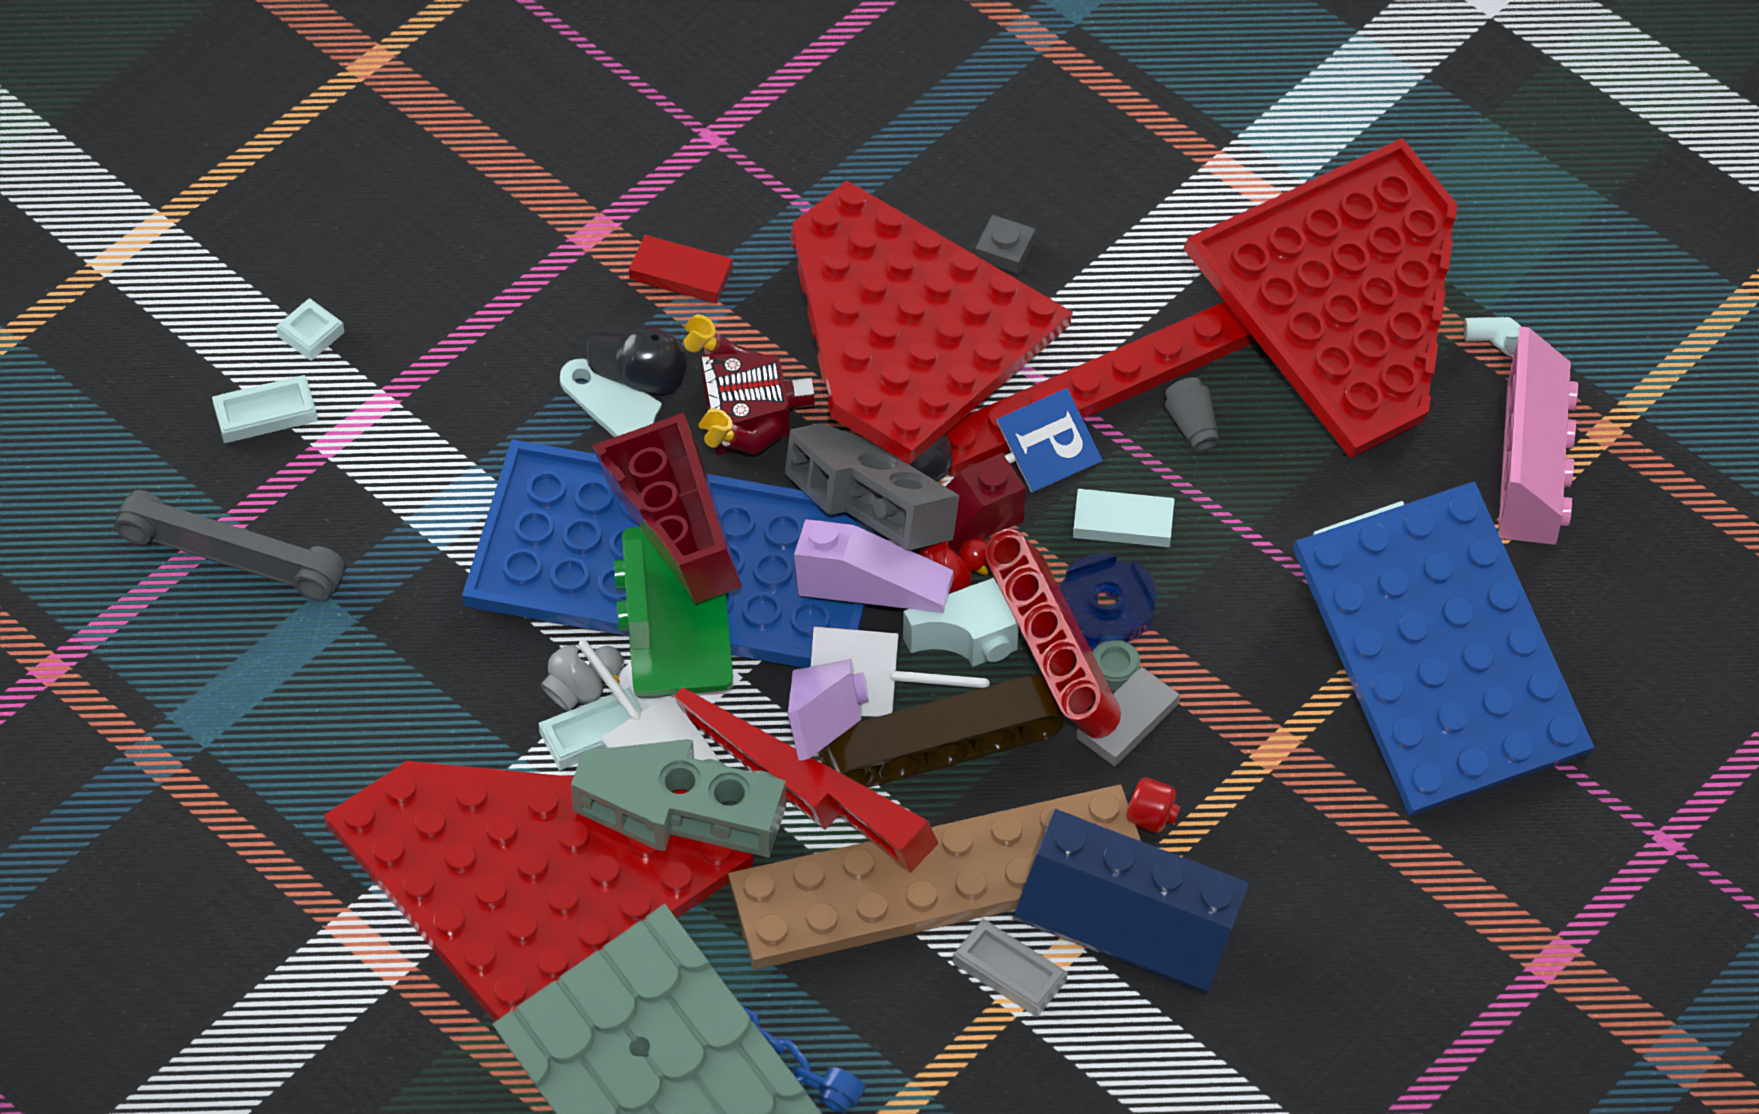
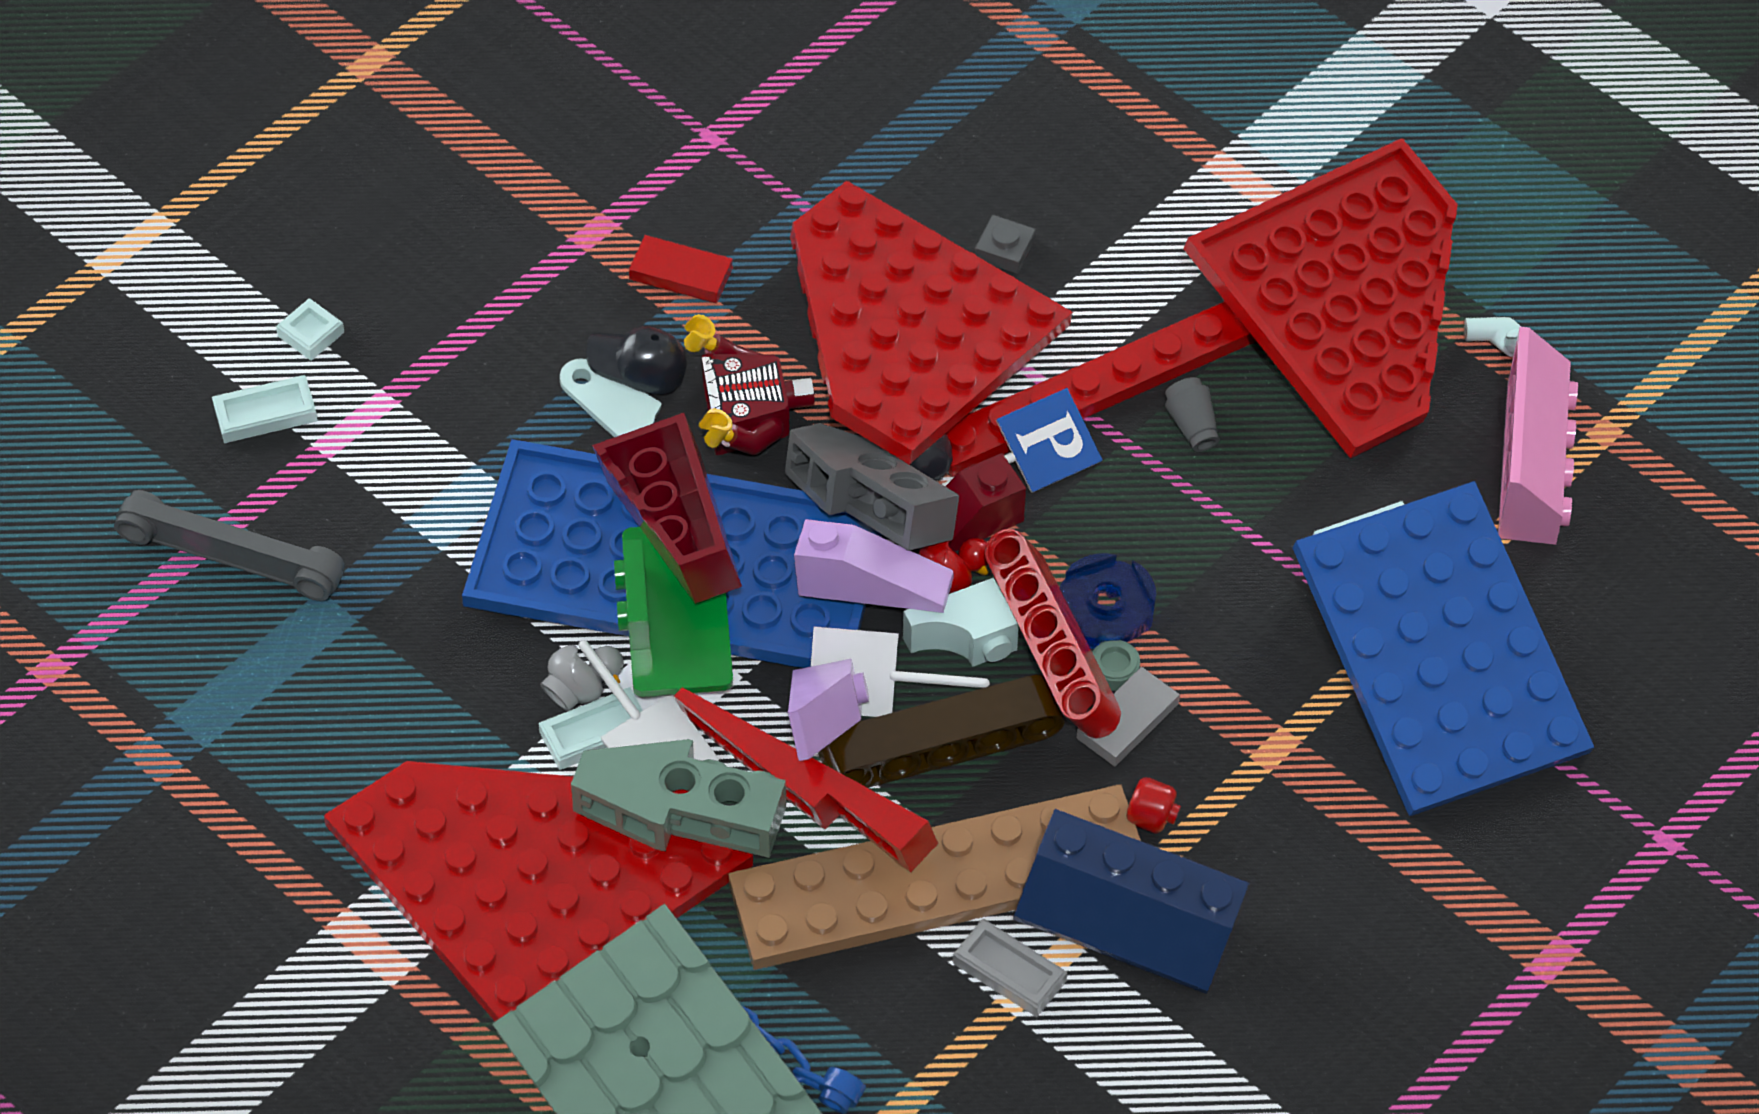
light aqua tile [1073,489,1174,547] -> none

